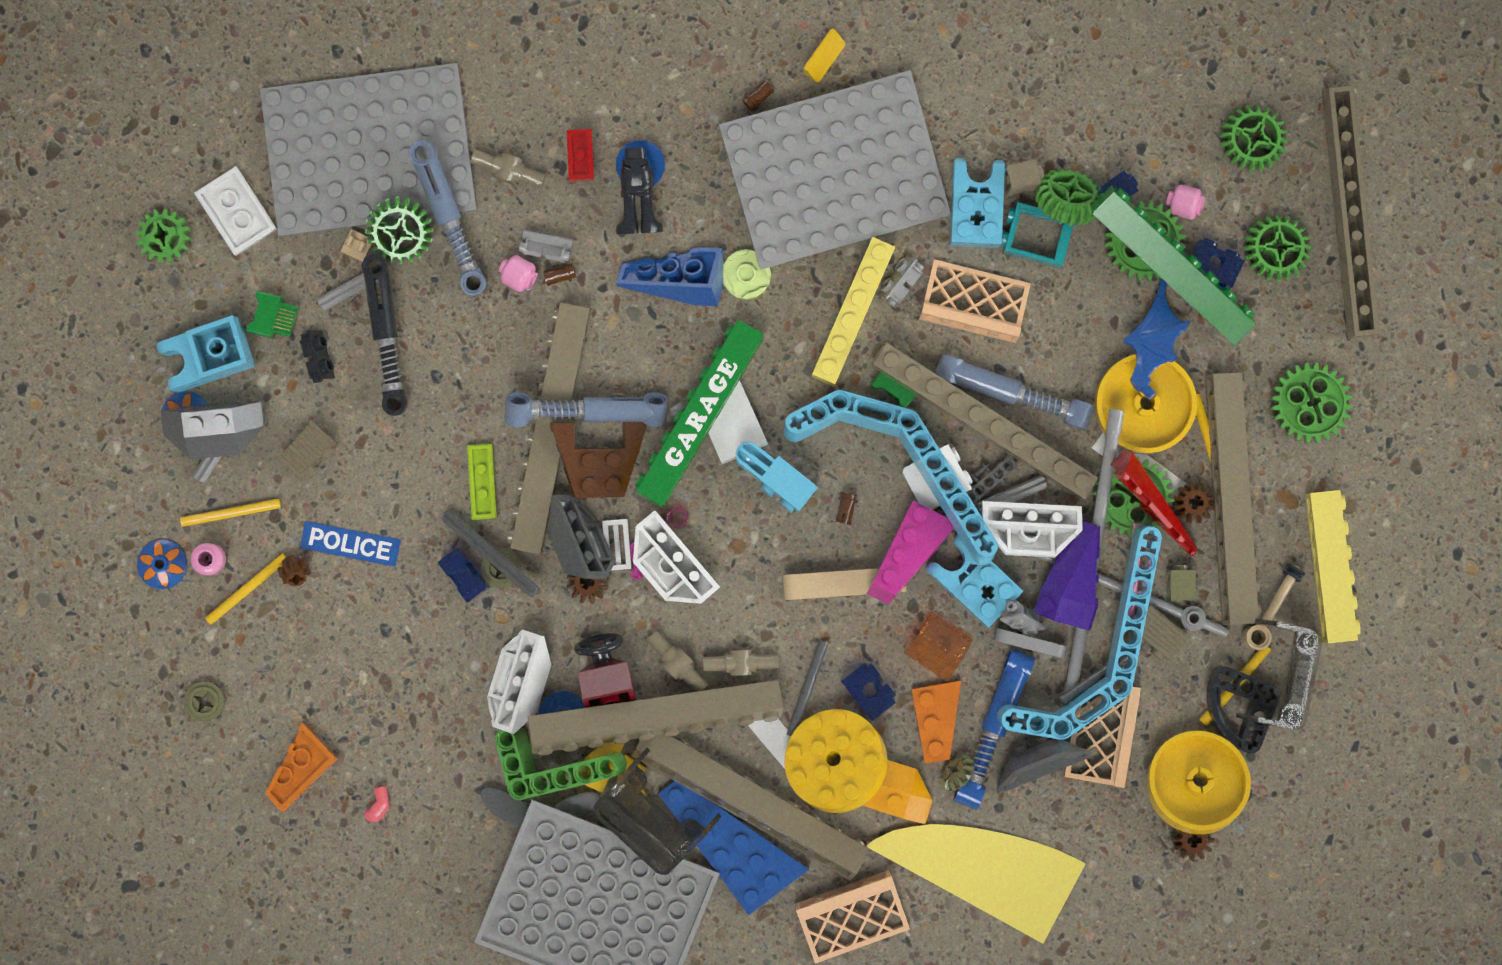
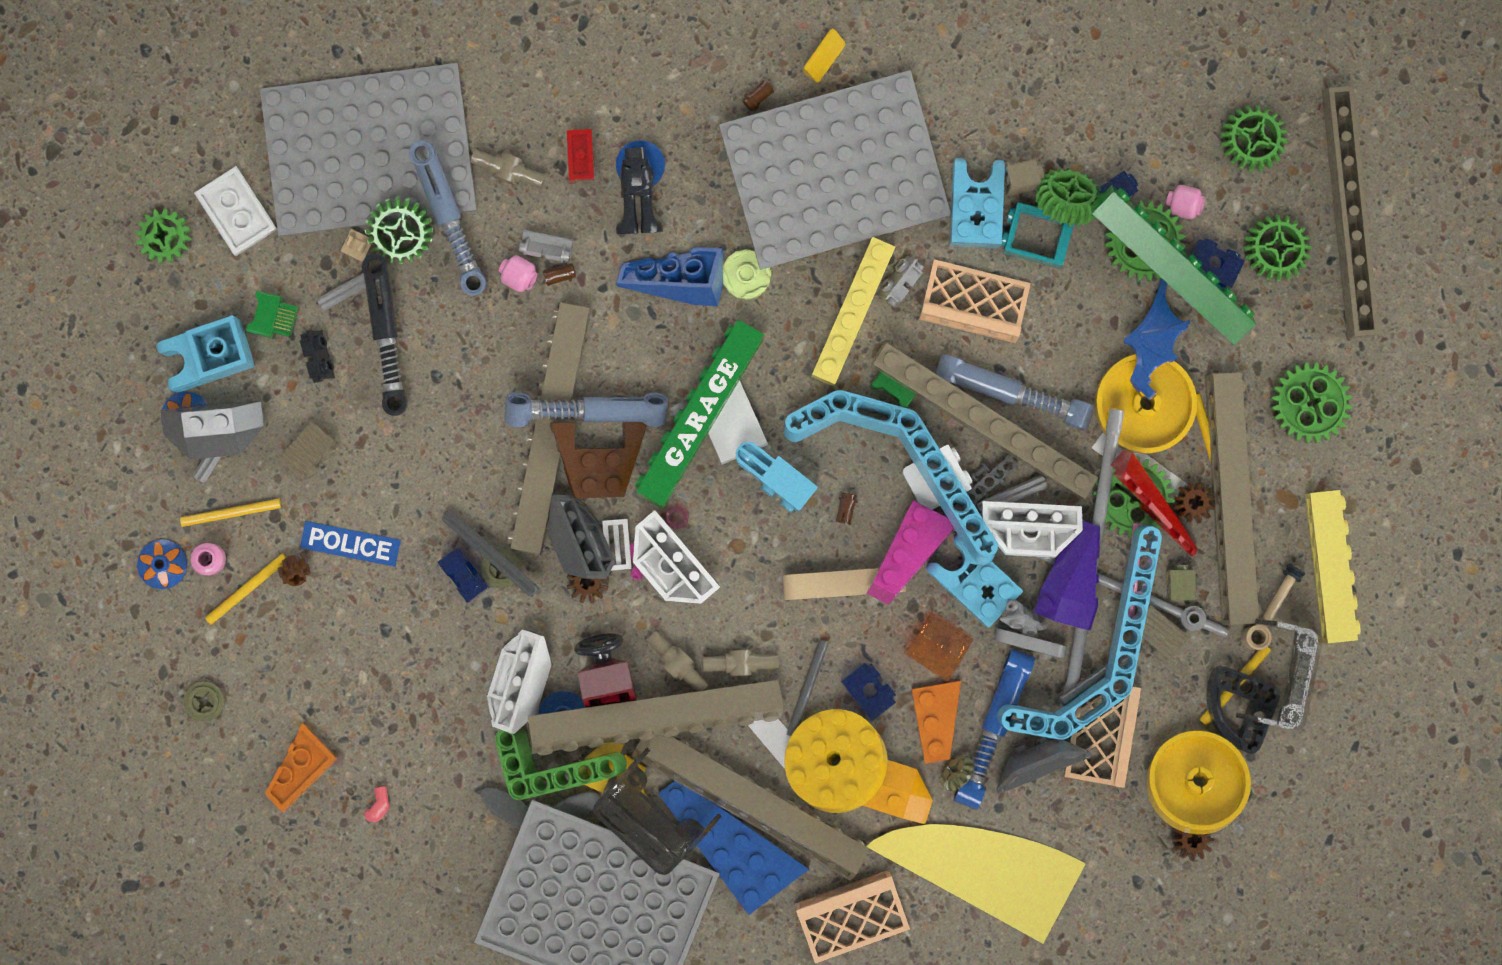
lime tile [467,444,497,520] -> none

